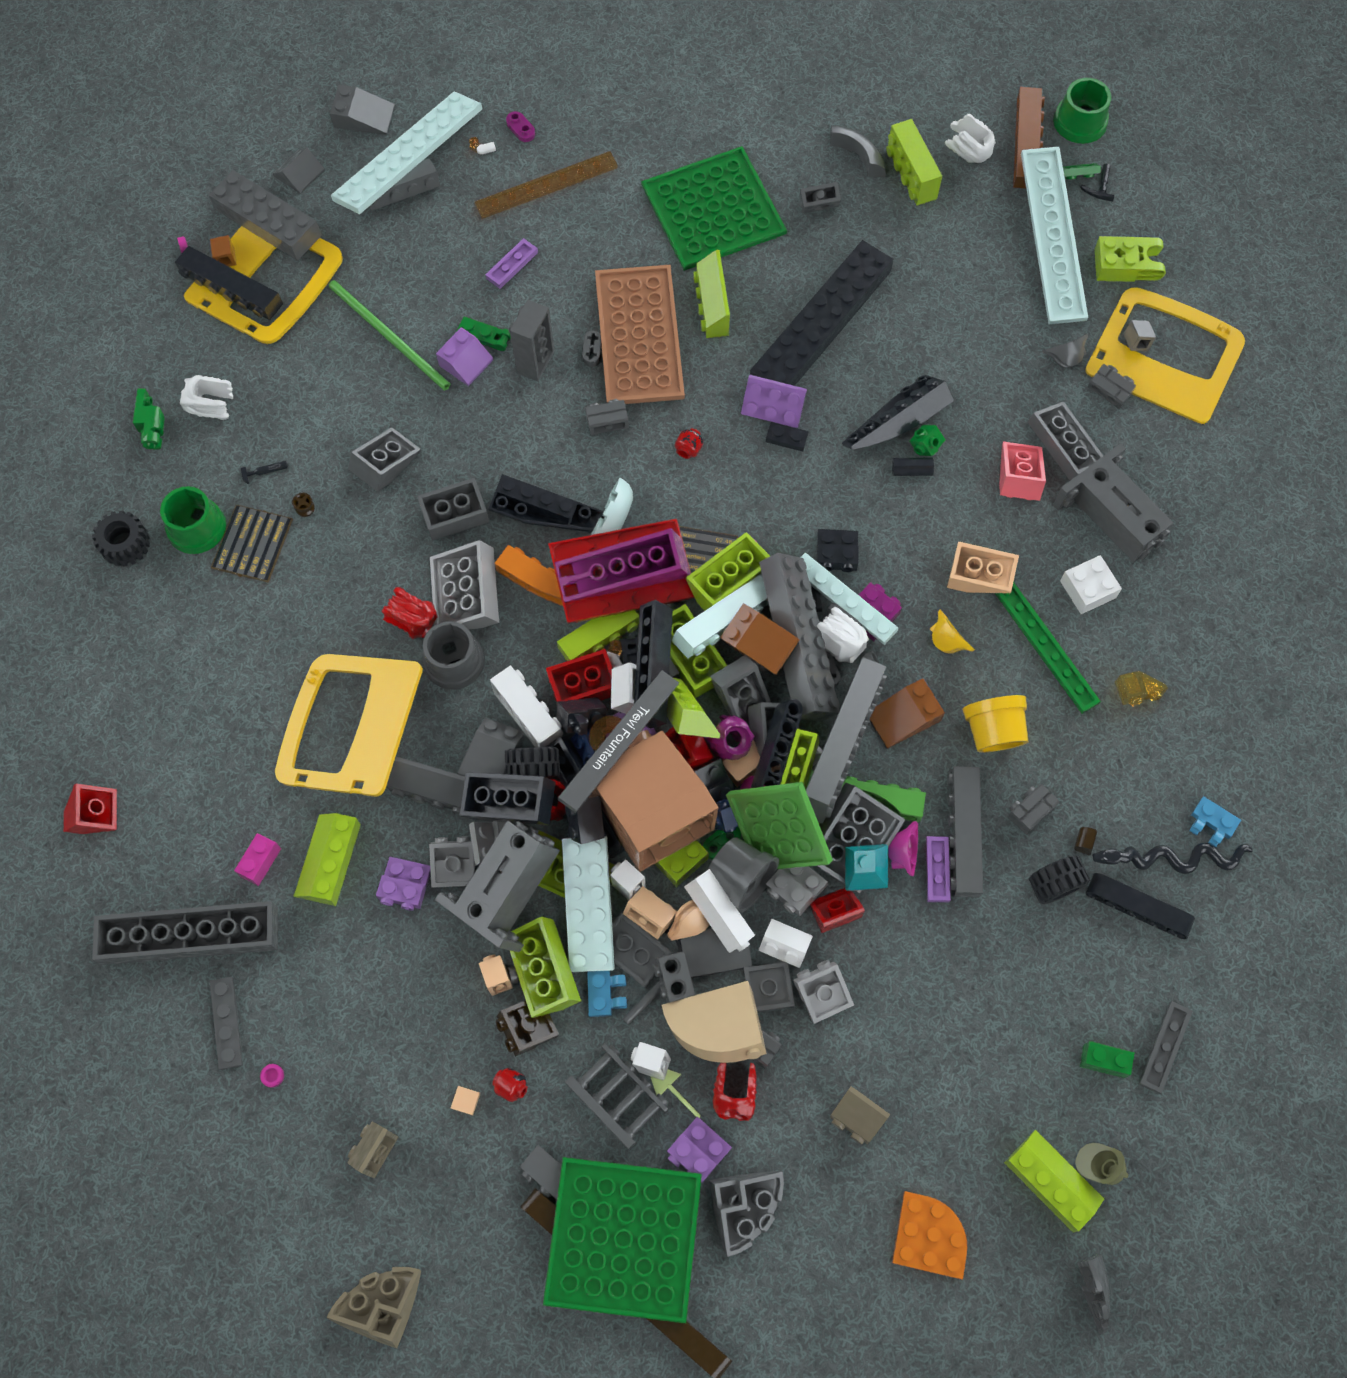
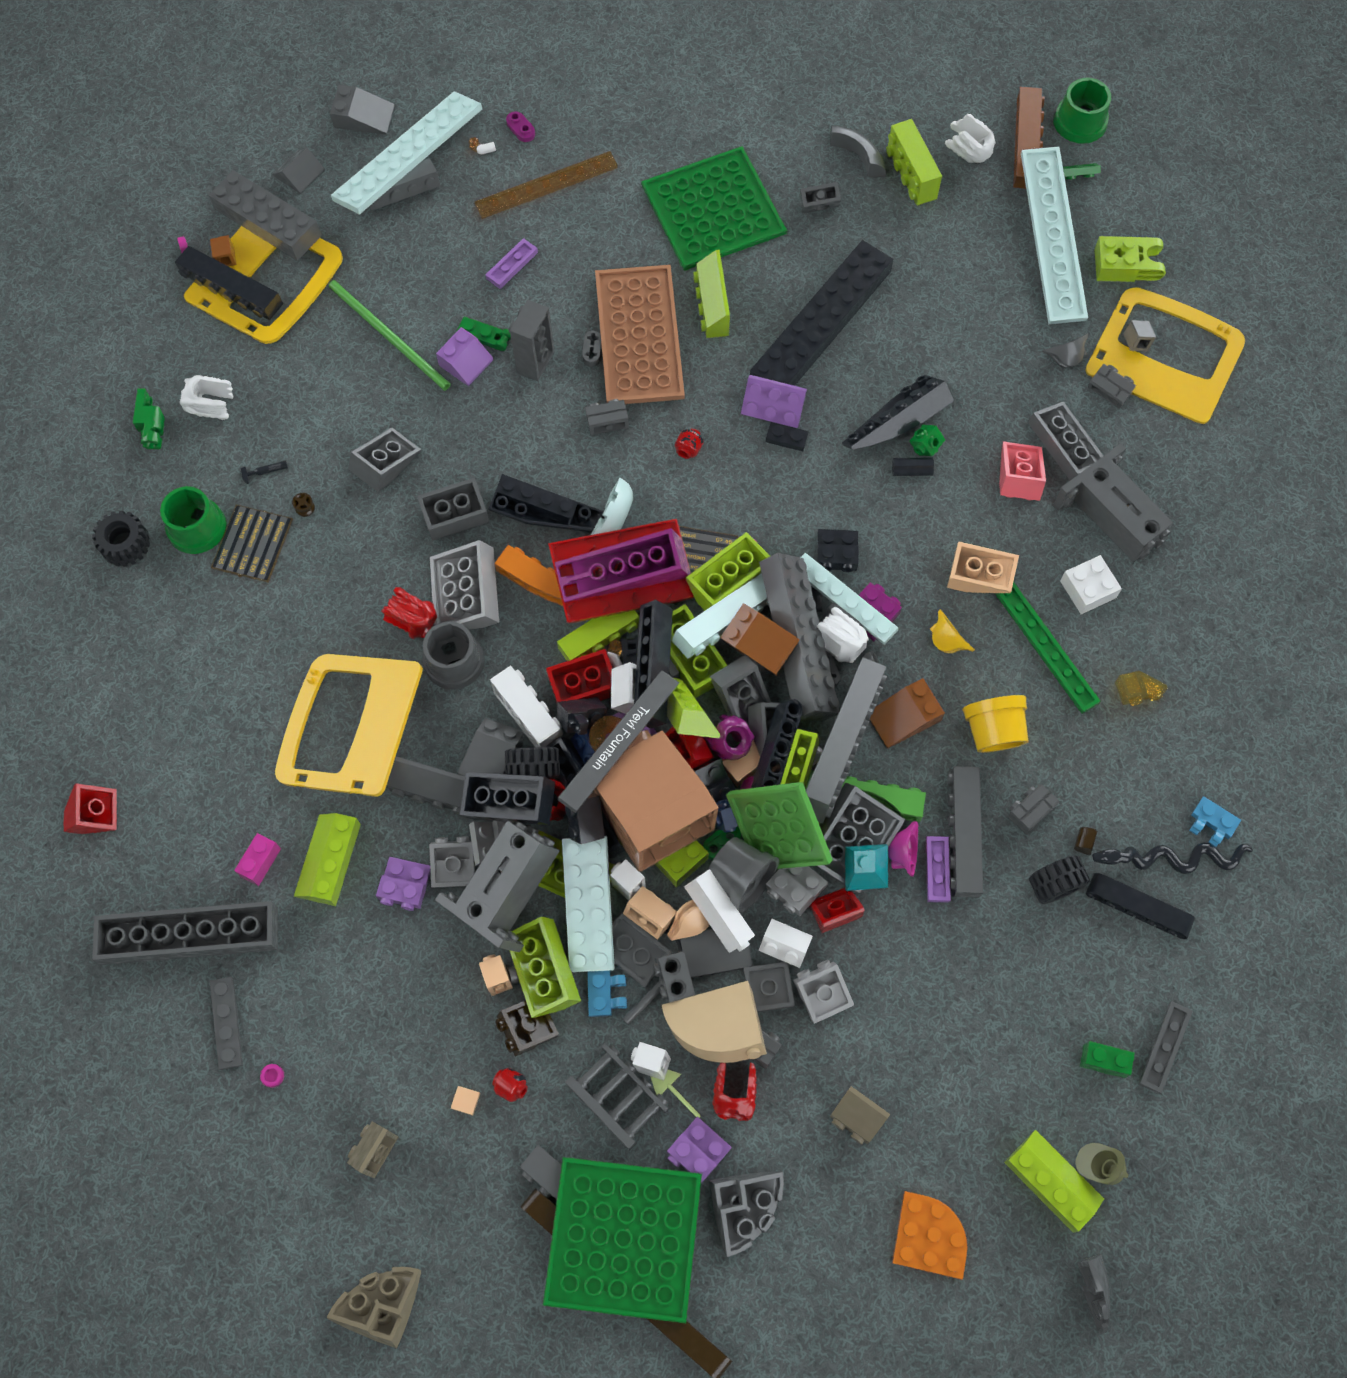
black piece [1080,163,1114,202] -> none

